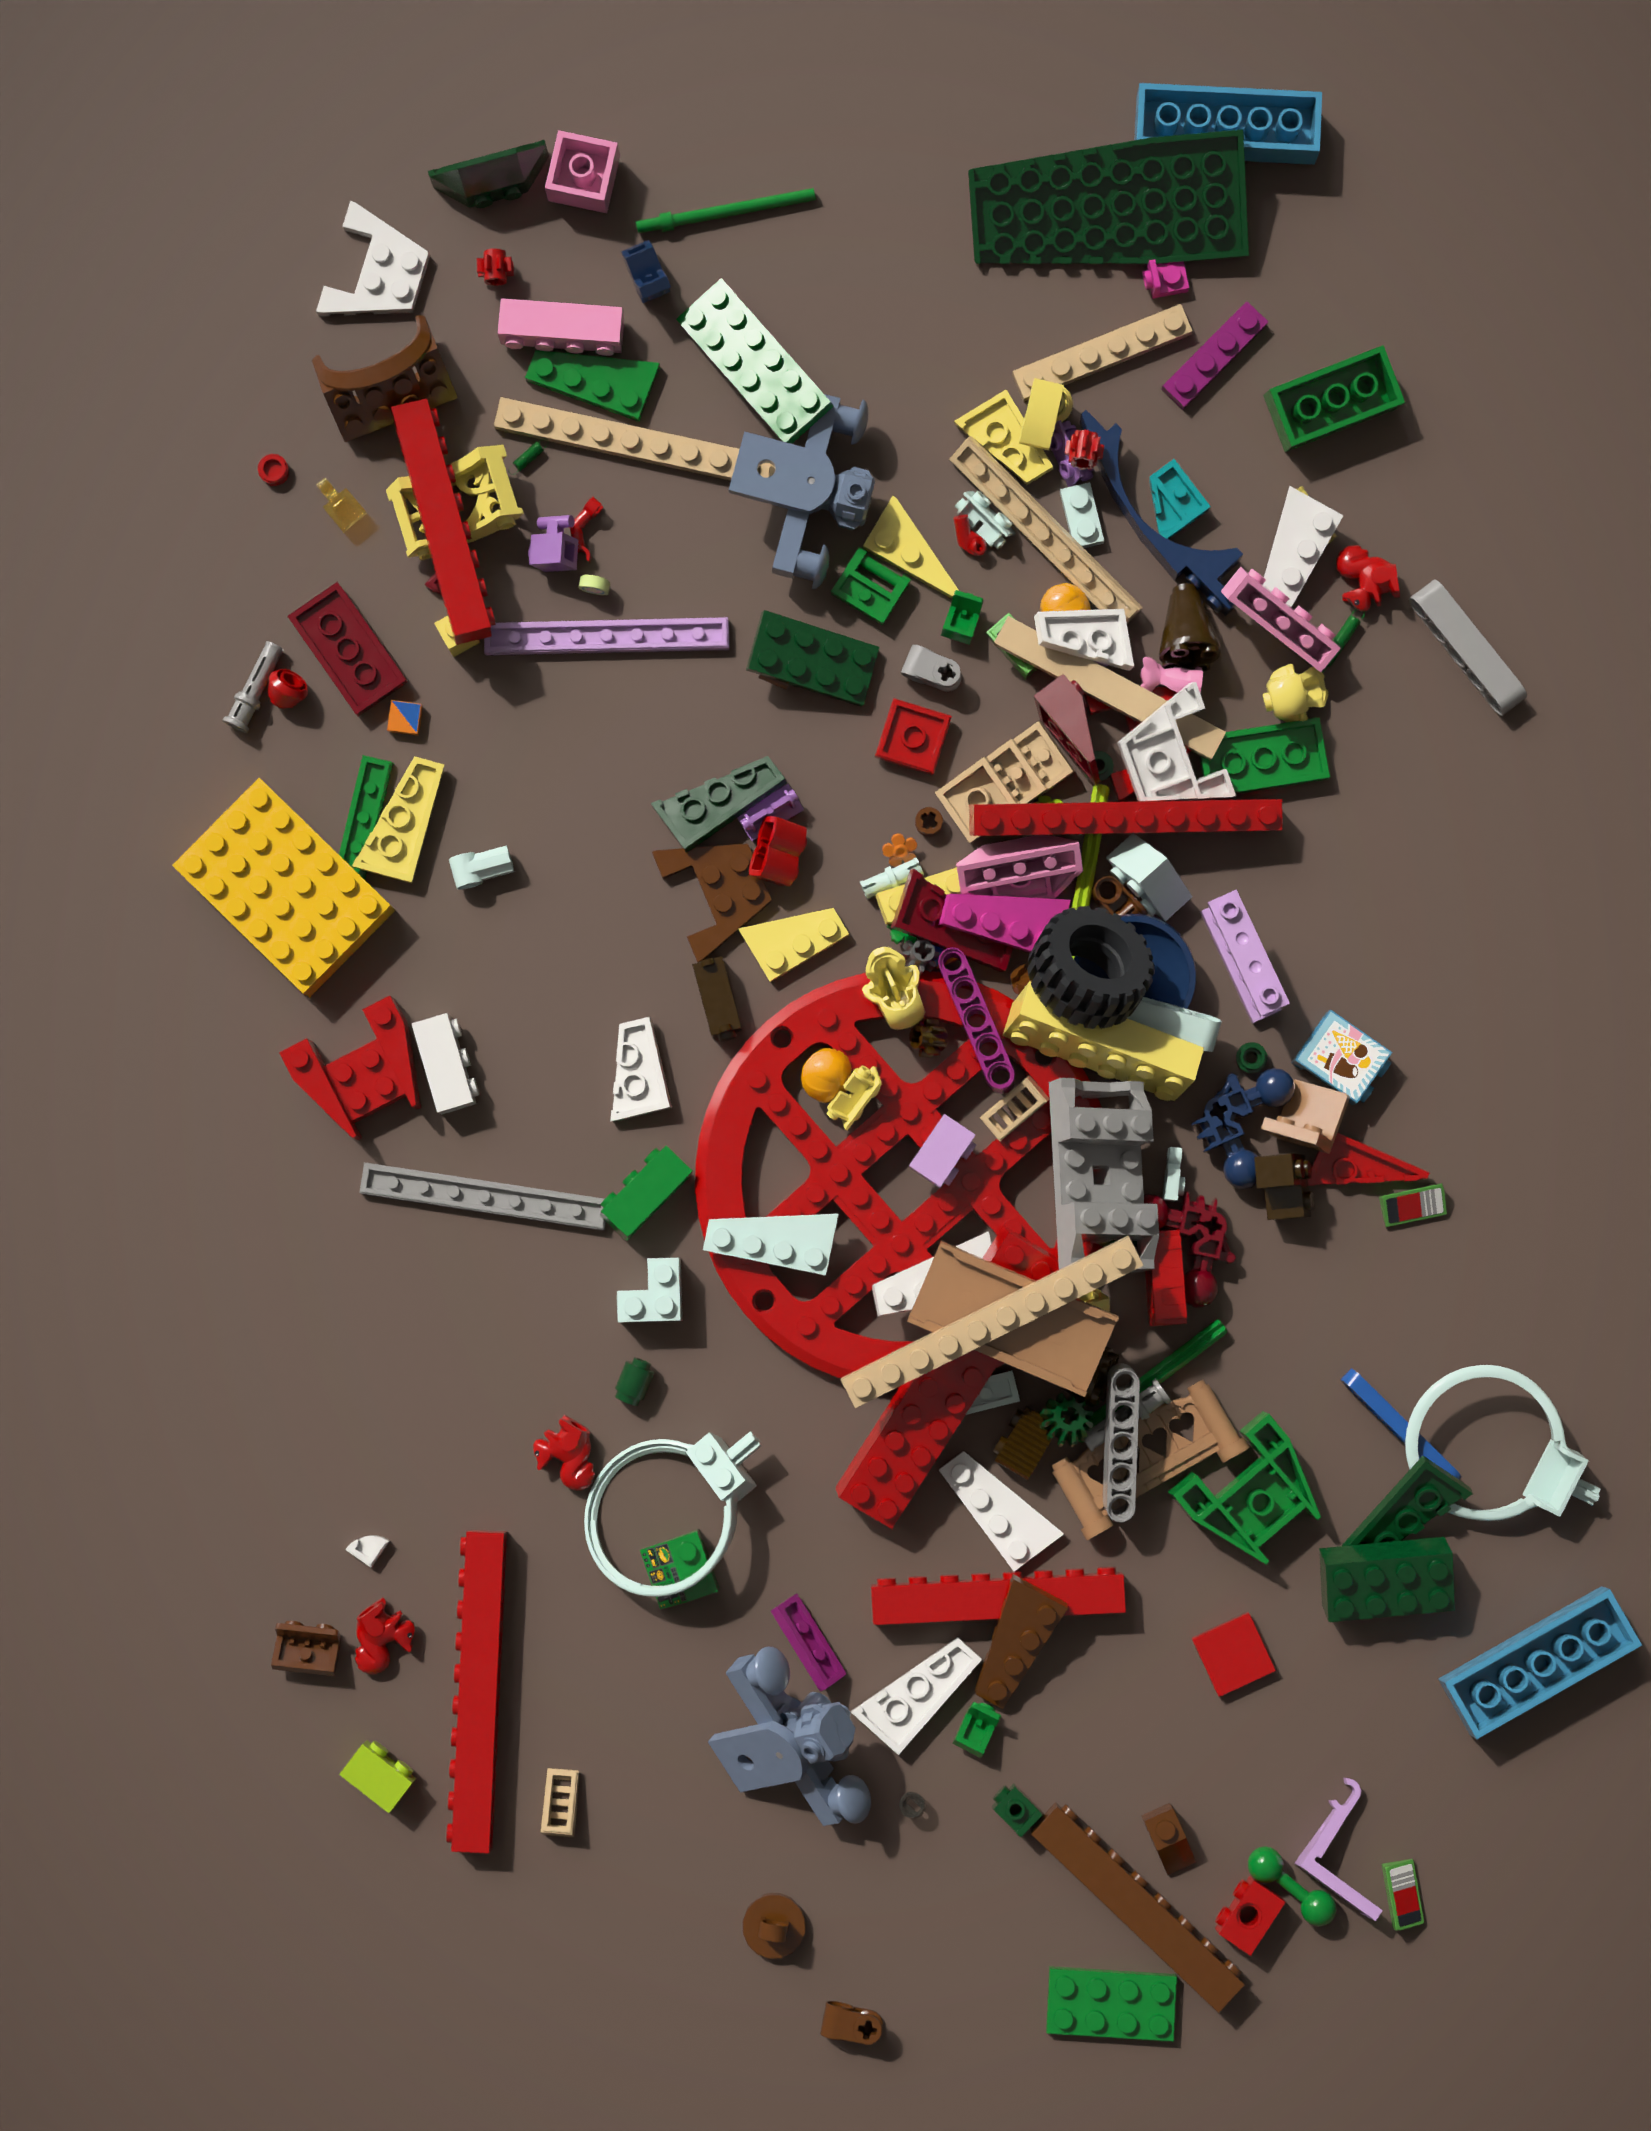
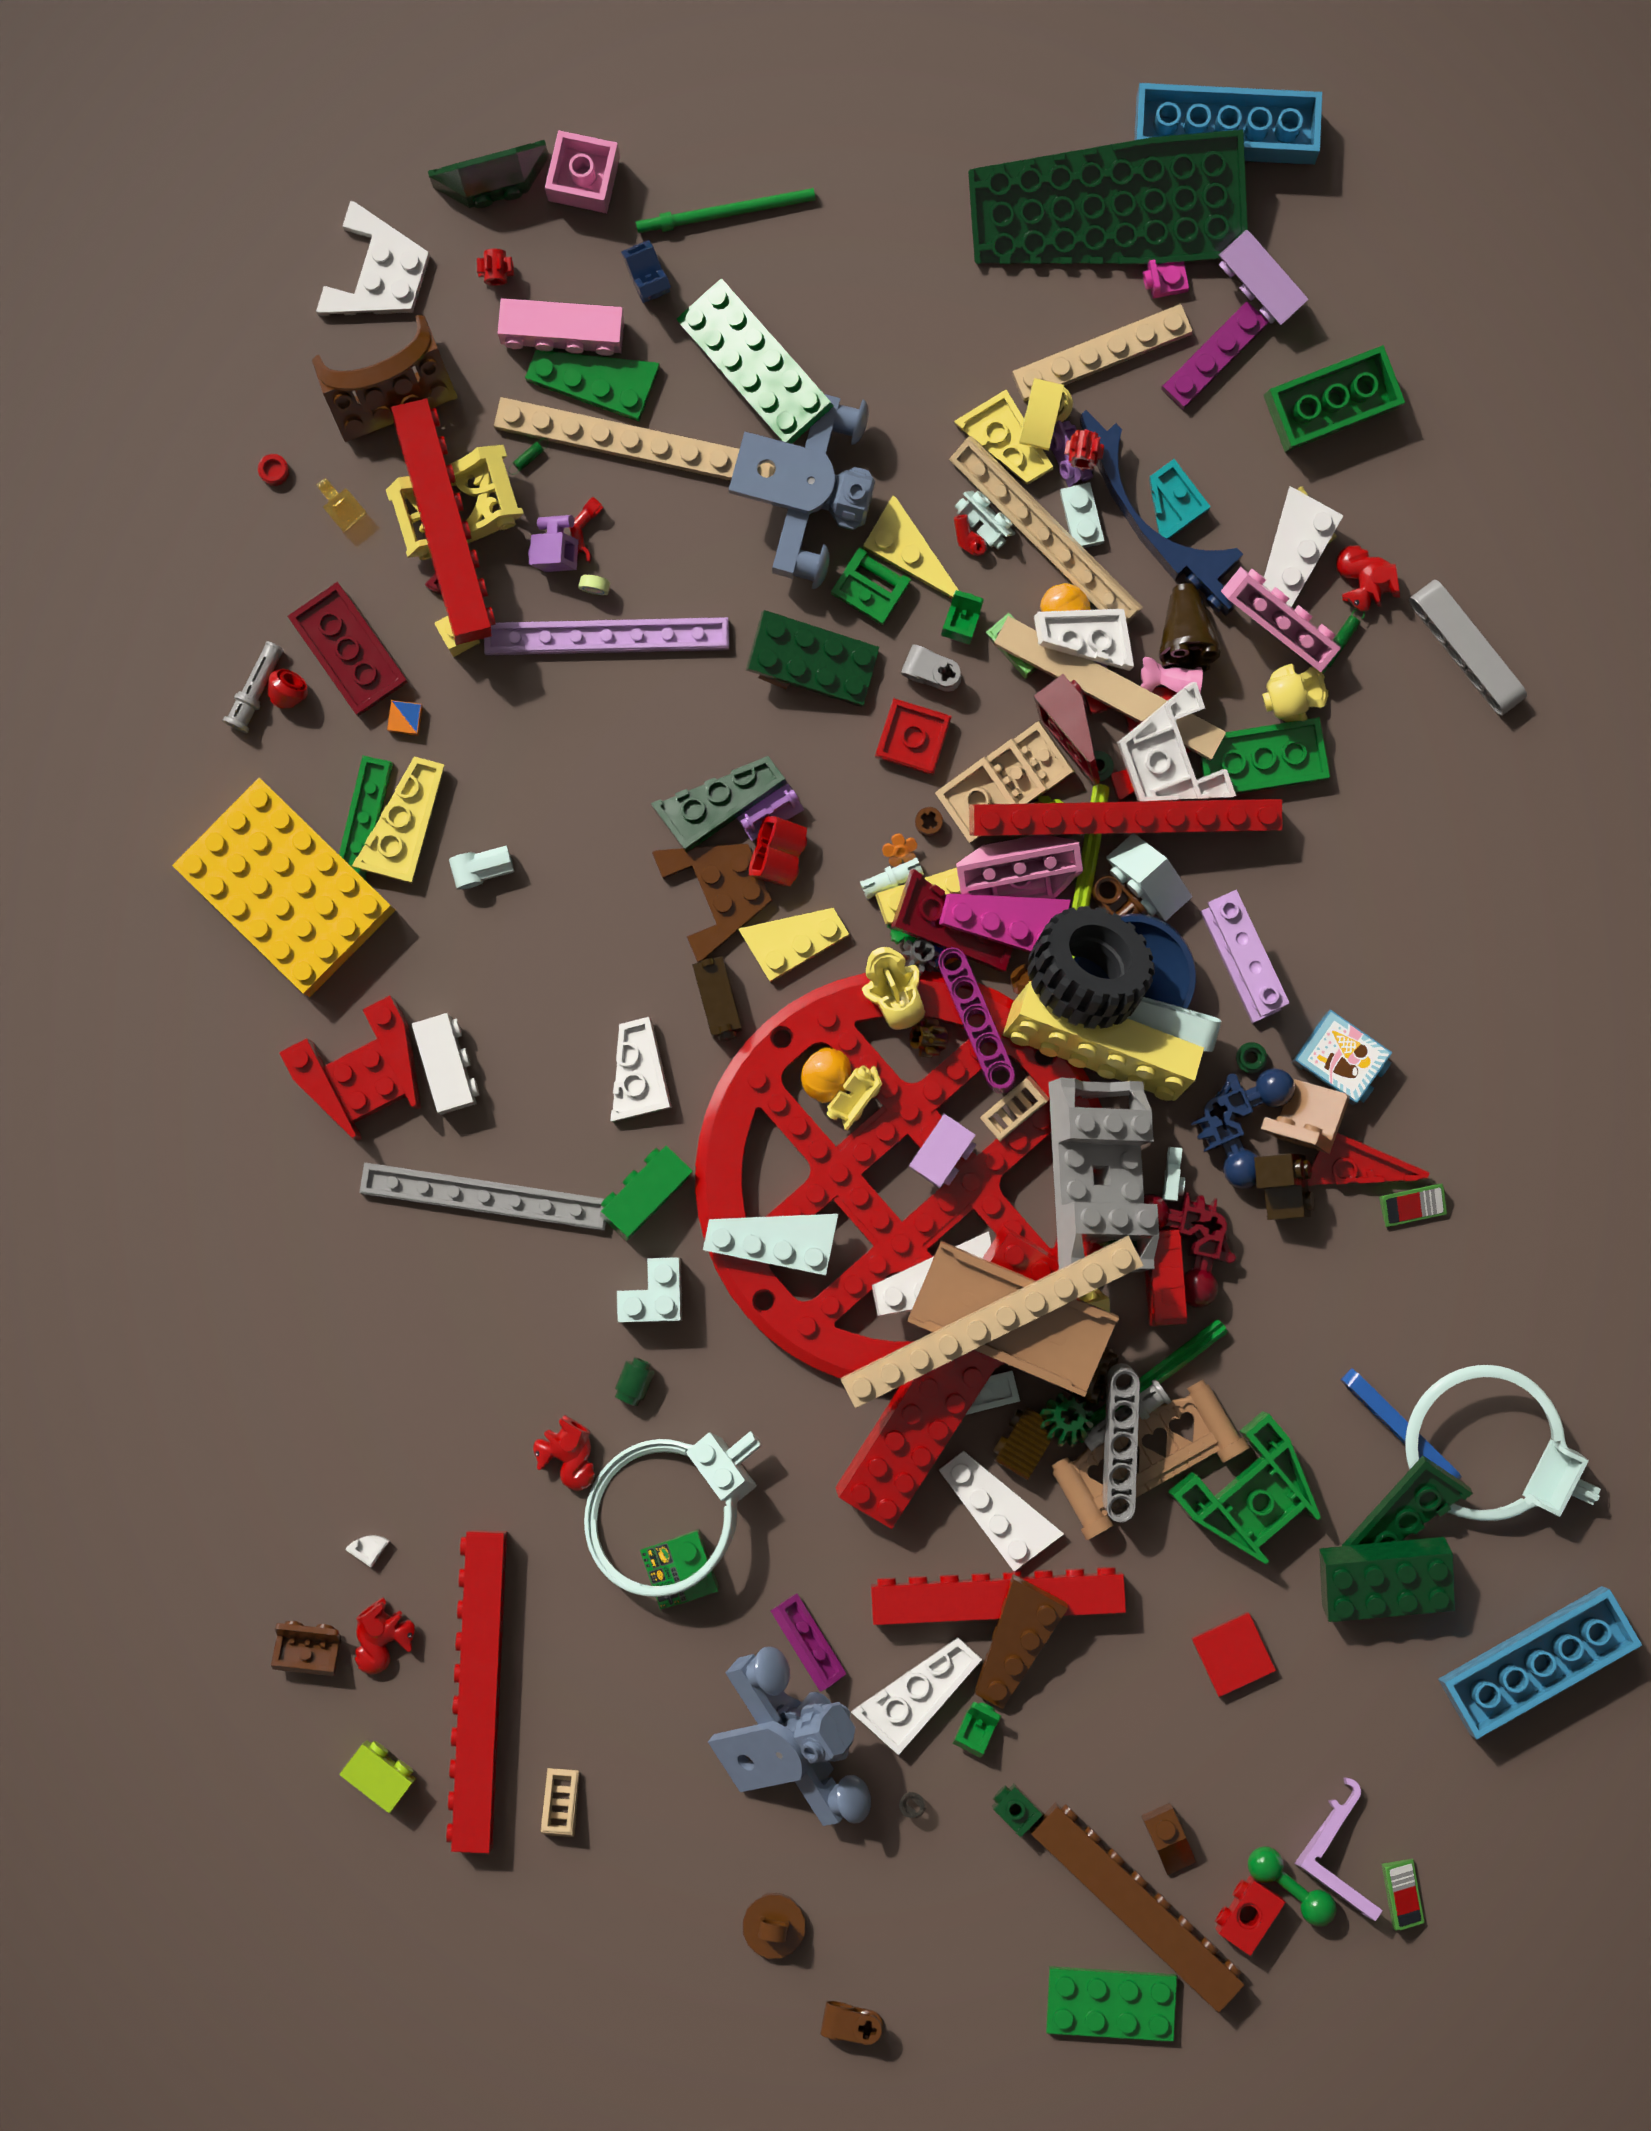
none -> lavender brick [1219,230,1309,325]

